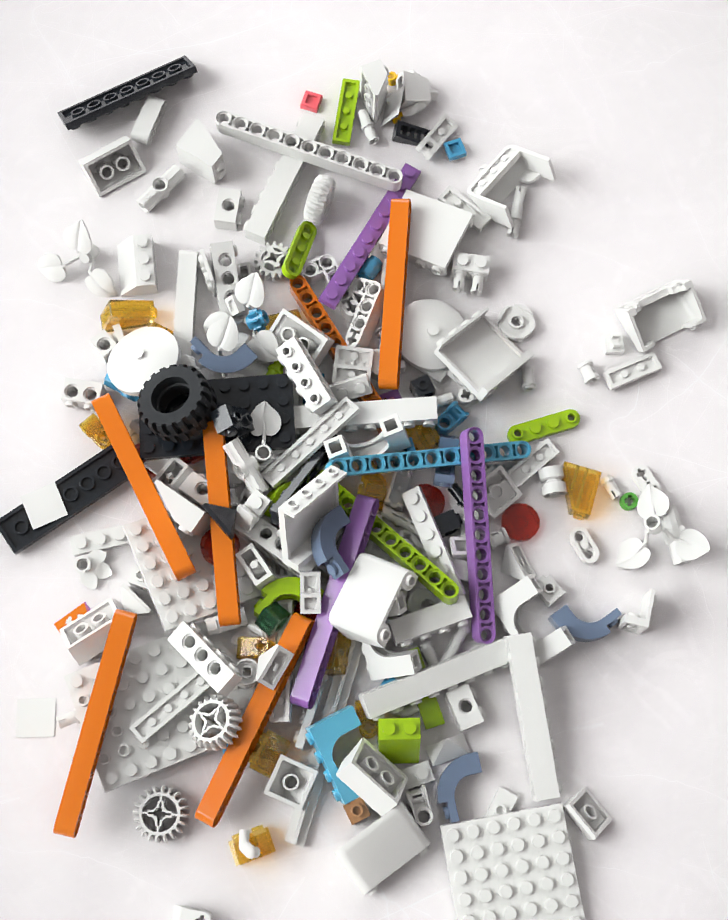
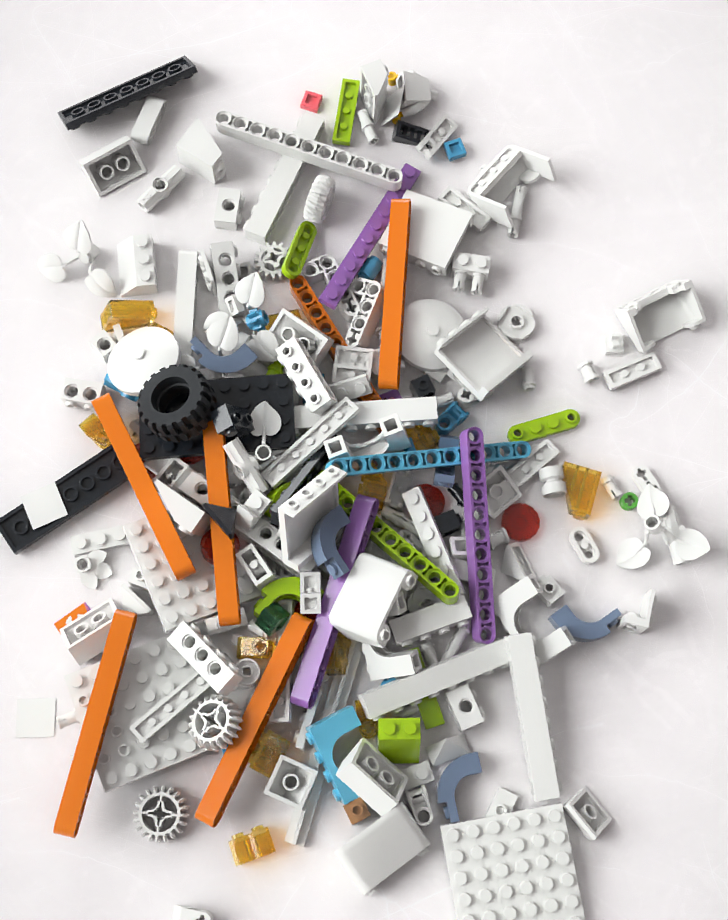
white arm [239,830,260,859] -> none
white slope [256,644,294,690] -> none

